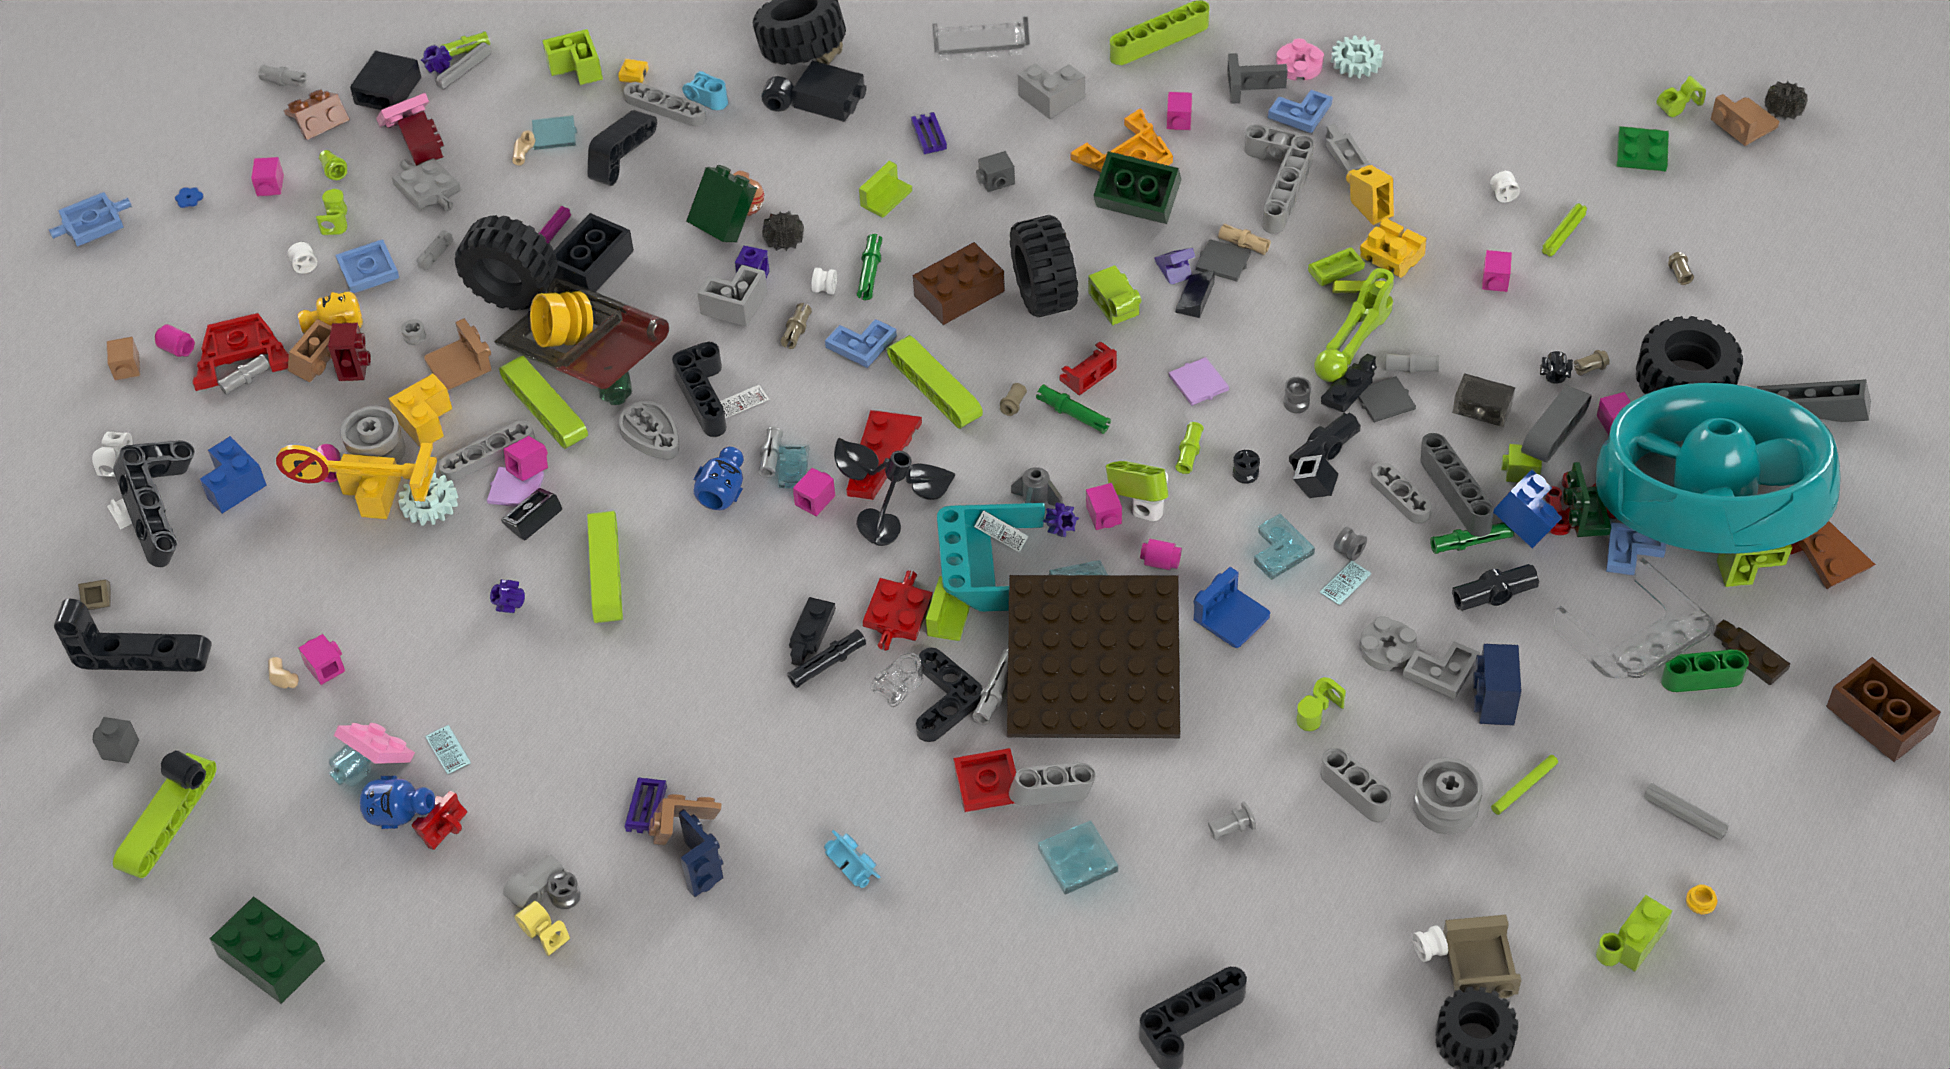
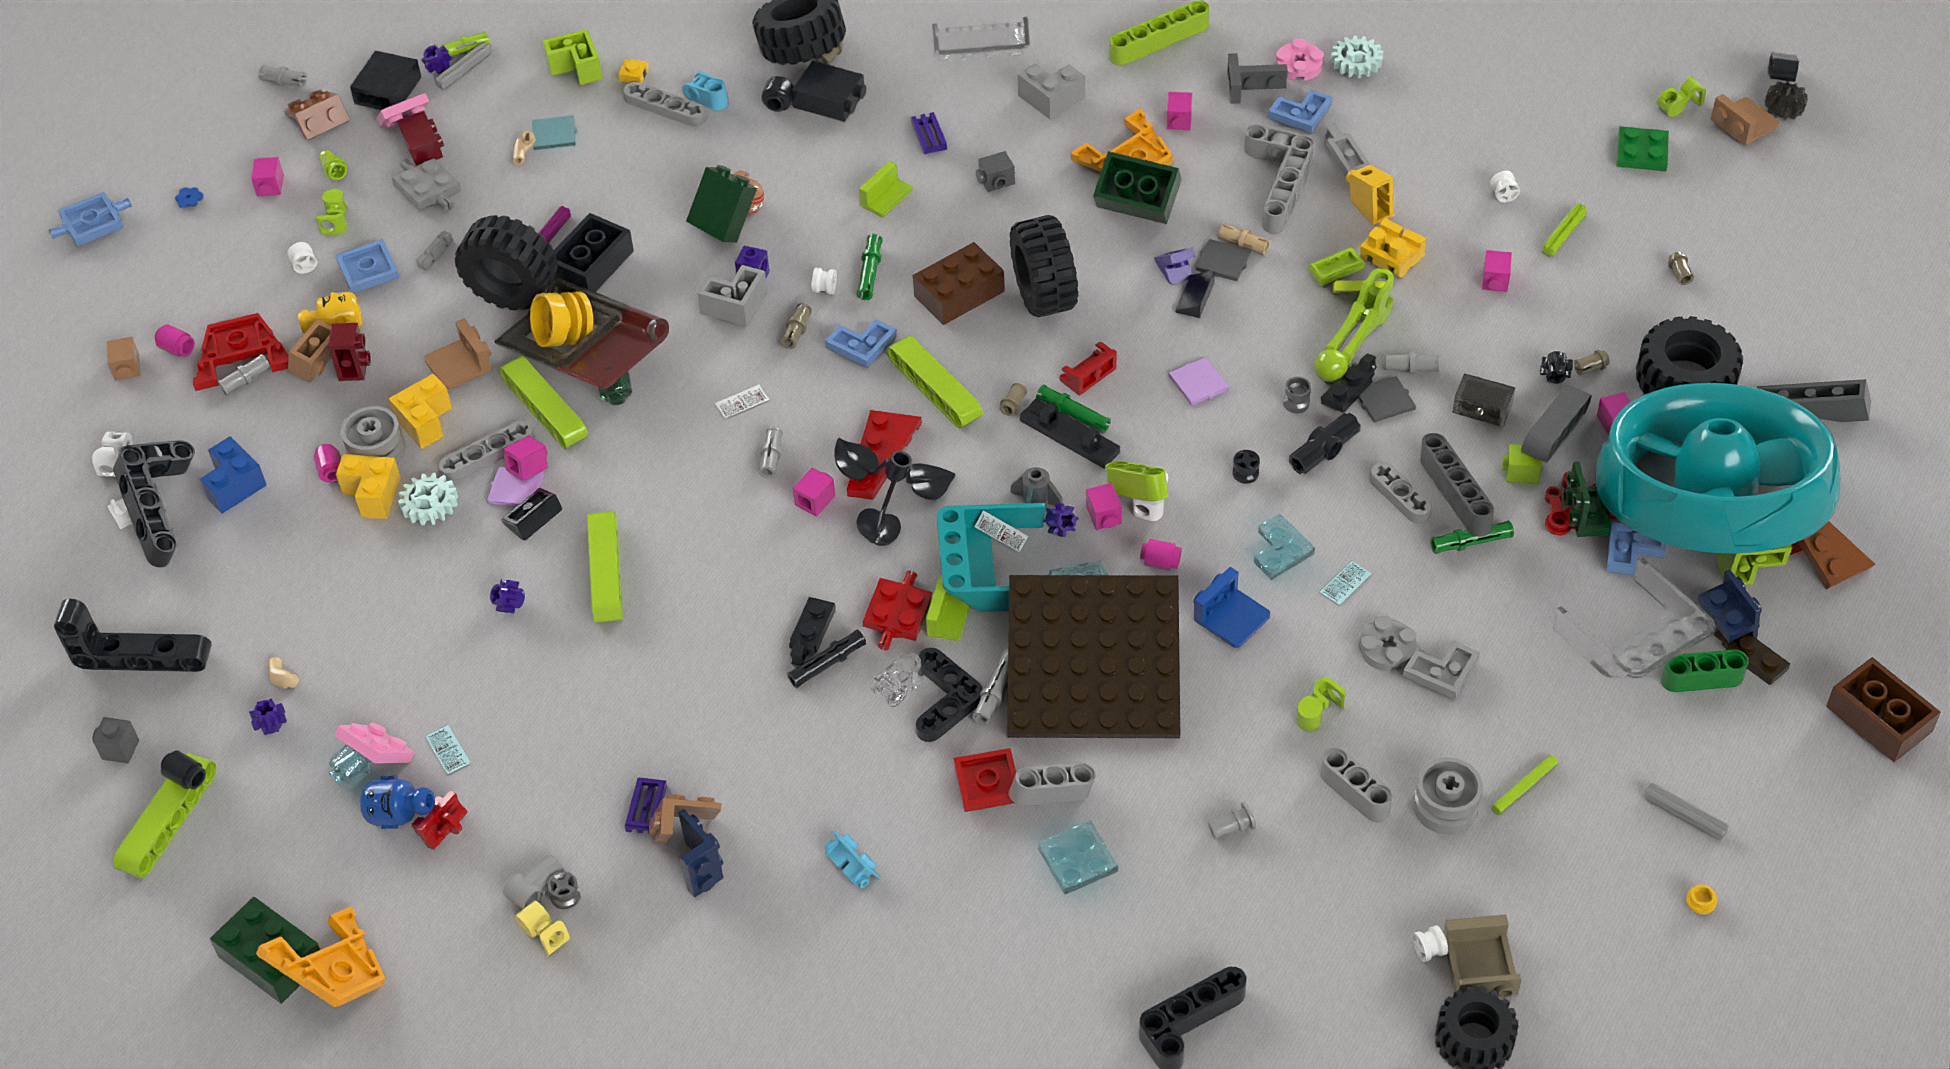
dark tan slope [78,579,111,610] -> none
yellow piece [276,443,437,502] -> none
dark pink brick [298,634,345,685] -> none
light grey bush [401,319,426,345] -> none
black beam [587,110,658,186] -> none
light grey piece [619,401,680,460] -> none
black beam [672,342,727,437] -> none
blue piece [693,446,744,510] -> none
clear smoke gear [762,211,804,252] -> none
clear light blue slope [778,444,810,488] -> none
lime hinge [1088,265,1141,326] -> none
lime pin [1175,422,1204,474] -> none
black brick [1293,455,1339,499] -> none
flat silver wheel [1334,526,1367,561] -> none
black piece [1452,564,1539,611] -> none
dark blue brick [1473,643,1521,725] -> none
blue brick [1494,470,1562,549] -> none
lime hinge [1596,895,1672,972] -> none
none -> dark purple gear [249,698,287,735]
none -> light orange wing [256,907,385,1008]
none -> black hinge [1020,399,1120,469]
none -> dark blue bracket [1698,569,1762,642]
none -> black beam [1767,52,1799,82]

